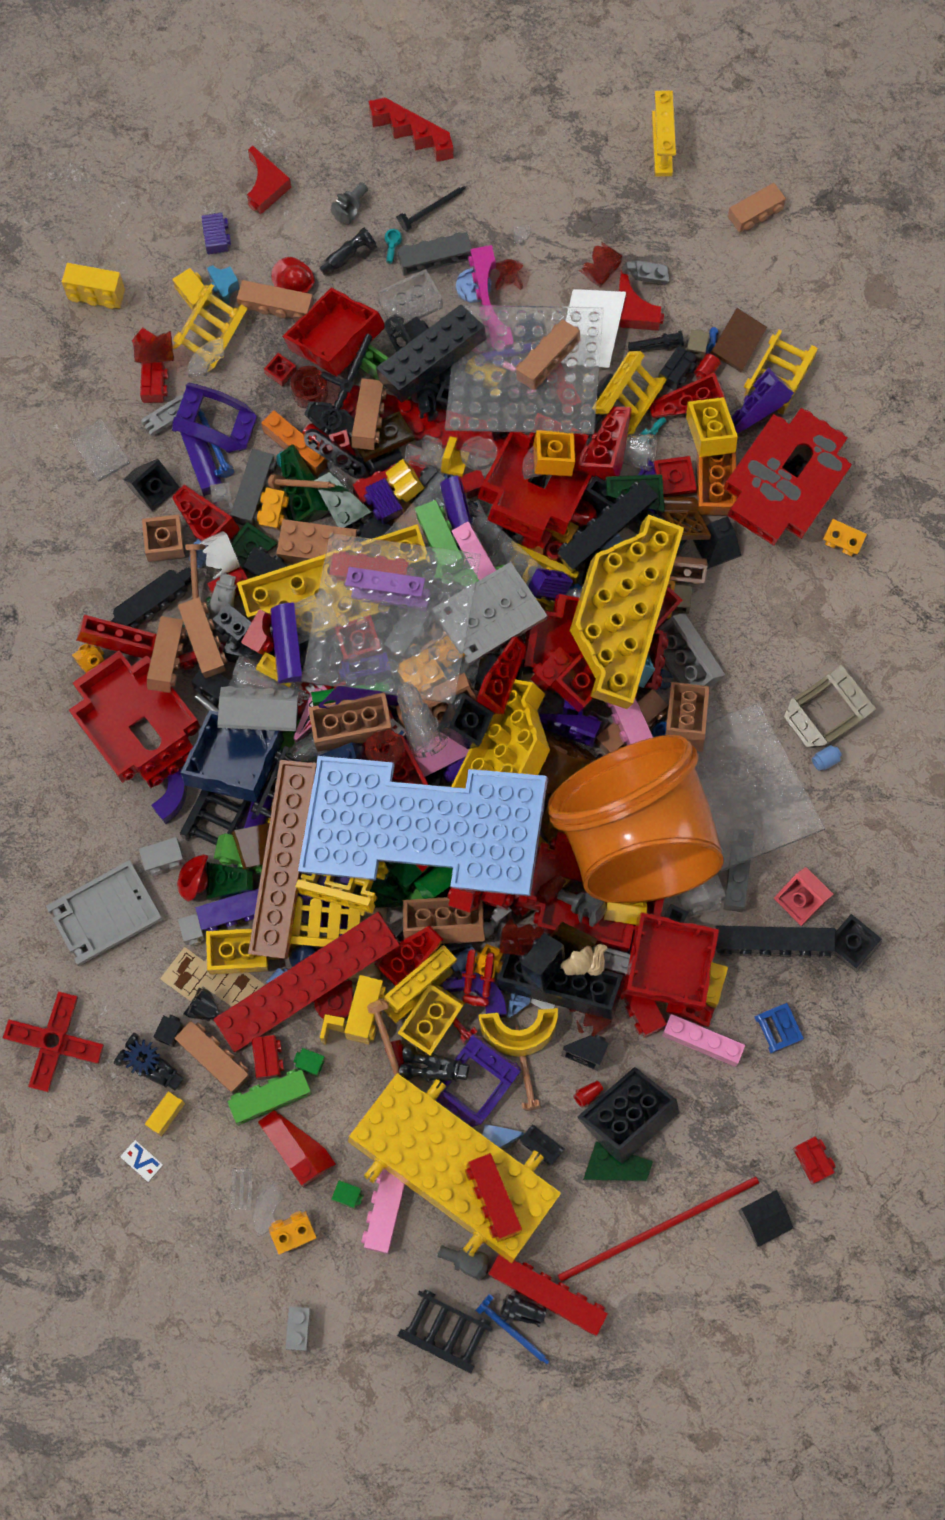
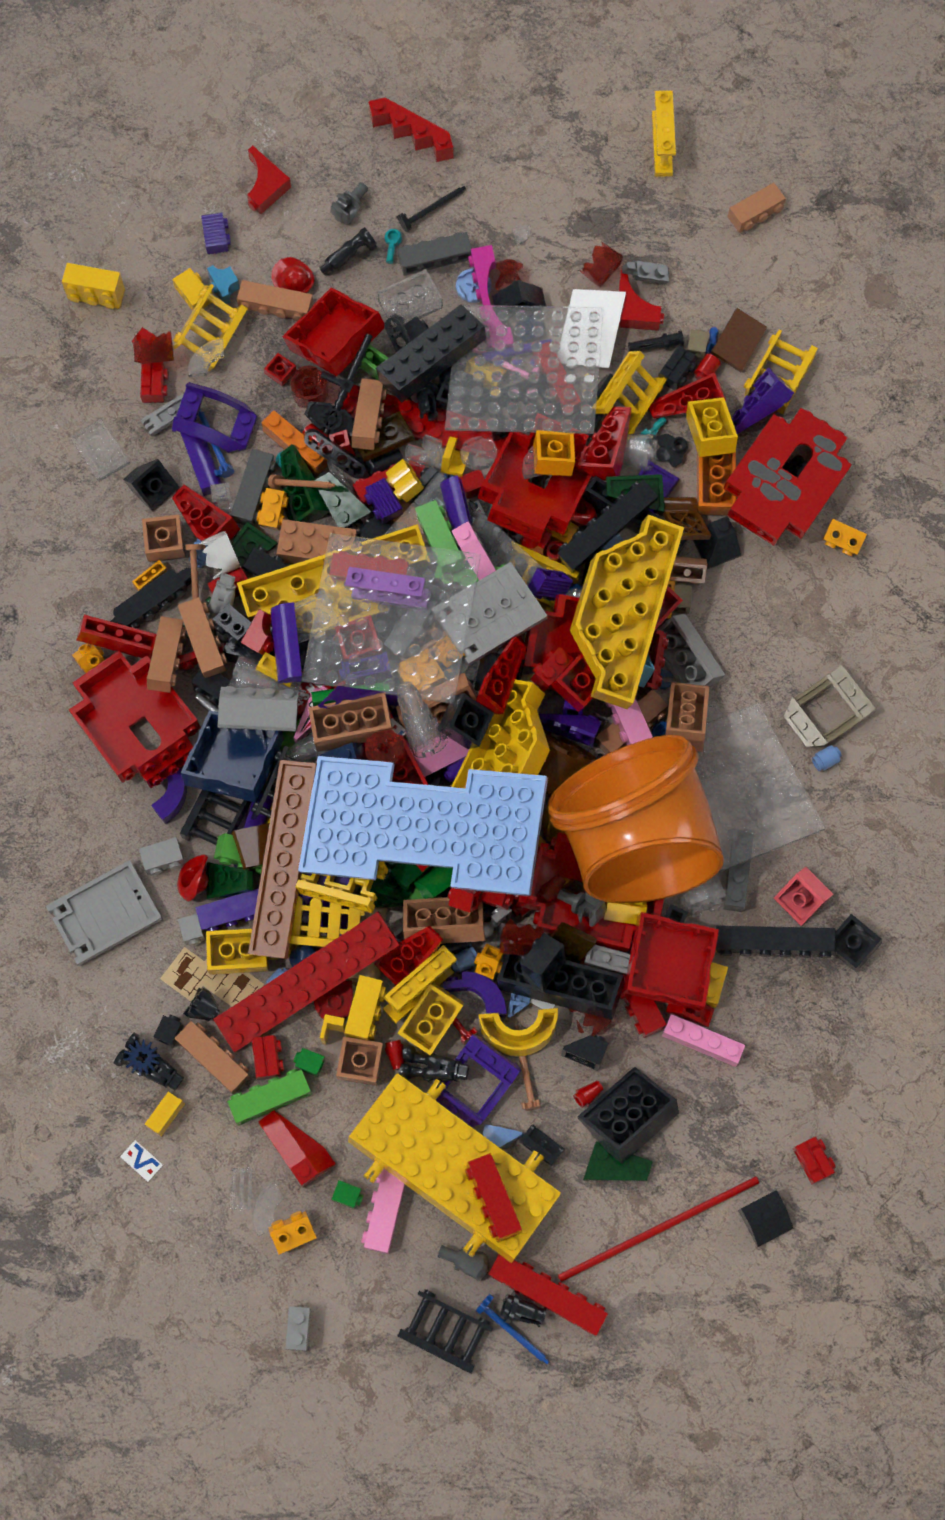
red piece [2,991,104,1093] -> none
nougat piece [367,998,399,1076] -> none
red piece [462,949,495,1007] -> none
nougat brick [516,319,581,391] -> none
tan hair [561,944,607,976] -> none
red plate [653,456,697,497] -> none
blue plate [754,1003,804,1053] -> none
none -> light orange piece [132,560,167,591]
none -> nougat brick [336,1037,383,1086]
none -> black brick [492,280,546,319]
none -> black plate [654,434,688,467]

